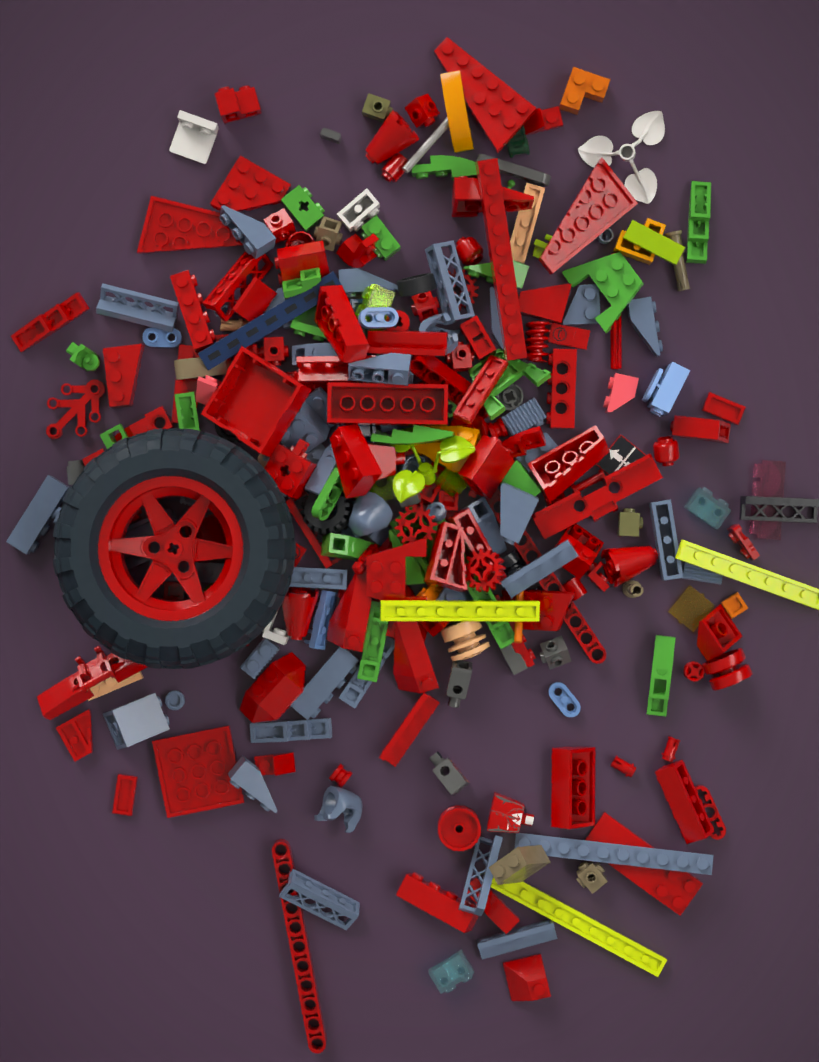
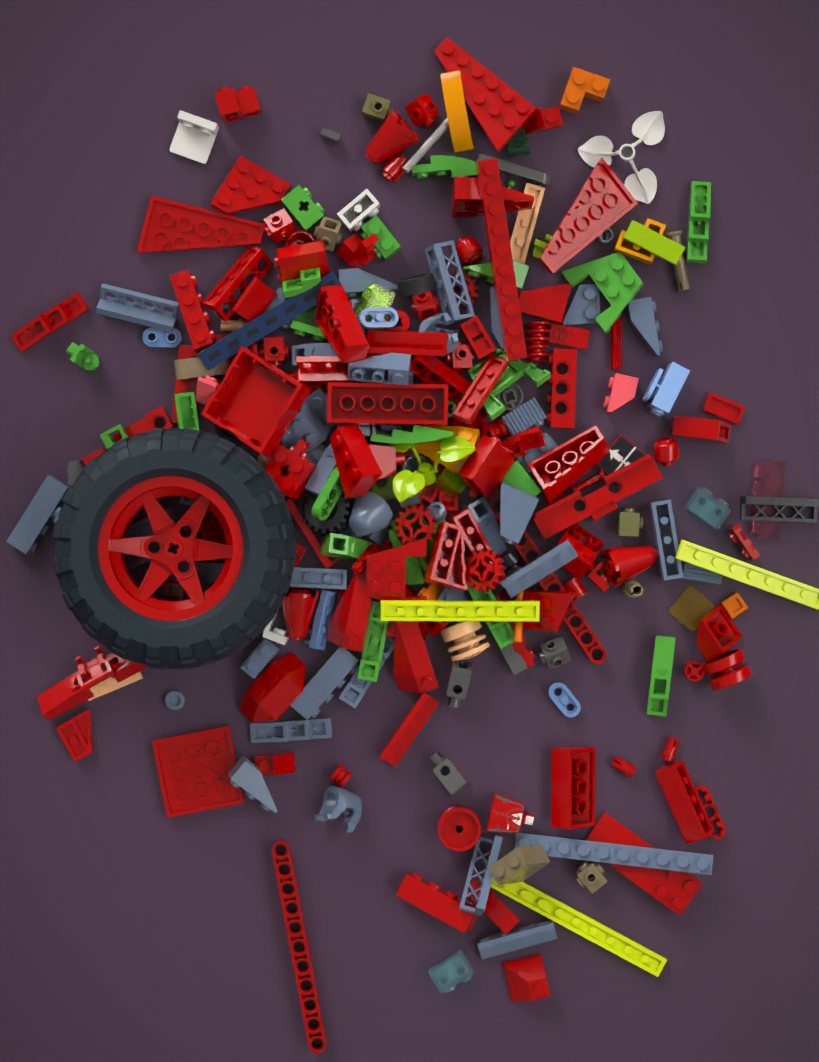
red plant [46,379,105,439] -> none
red wedge [103,344,145,408] -> none
sand blue slope [103,693,170,750] -> none
red tile [112,774,138,816] -> none
sand blue slope [220,205,276,259] -> none
sand blue fence [279,869,360,930] -> none

